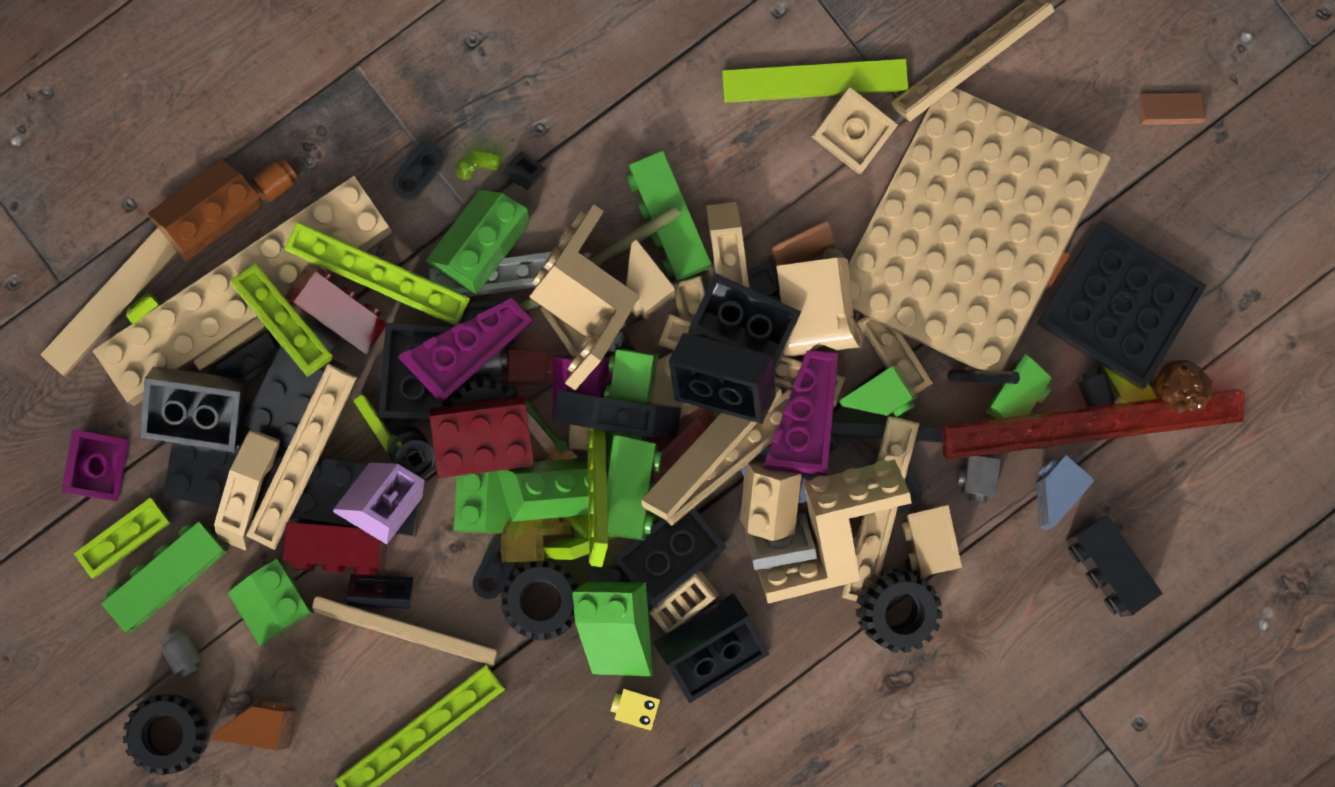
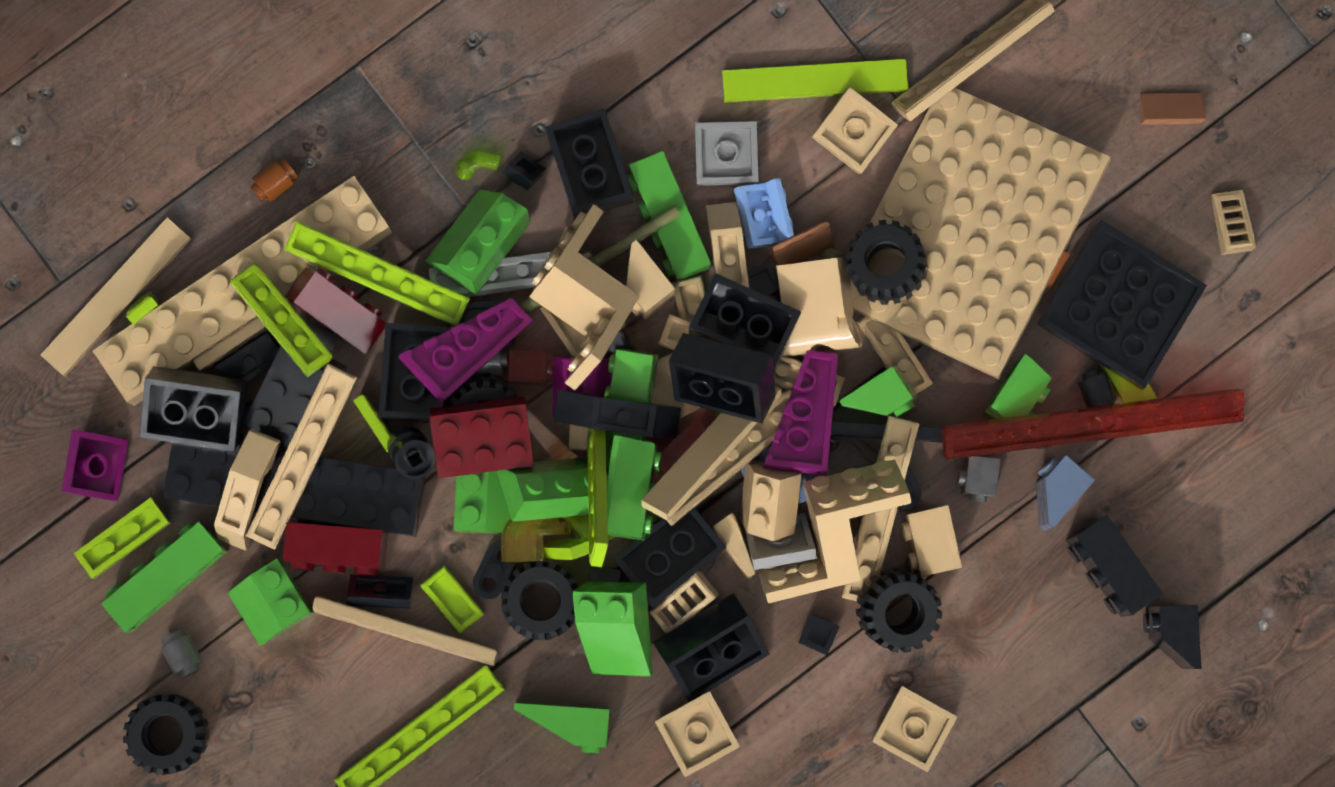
dark orange slope [147,159,260,262] -> none
dark orange slope [212,700,297,751] -> none
lavender slope [333,463,425,544] -> none
black plate [392,144,444,200] -> none
bright green hinge [526,400,568,453] -> none
light yellow brick [611,689,660,730] -> none
black bar [947,370,1020,384] -> none
reddish brown hair [1154,360,1213,414] -> none
none -> lime tile [420,566,484,634]
none -> bright green slope [514,702,610,753]
none -> black brick [545,108,633,219]
none -> tan plate [654,691,740,777]
none -> light grey plate [695,121,759,186]
none -> tan slope [712,513,755,579]
none -> light blue bracket [734,178,794,249]
none -> black plate [798,614,840,656]
none -> black tyre [846,220,927,305]
none -> tan plate [871,686,957,772]
none -> black slope [1143,605,1202,669]
none -> tan slope [1211,190,1256,255]

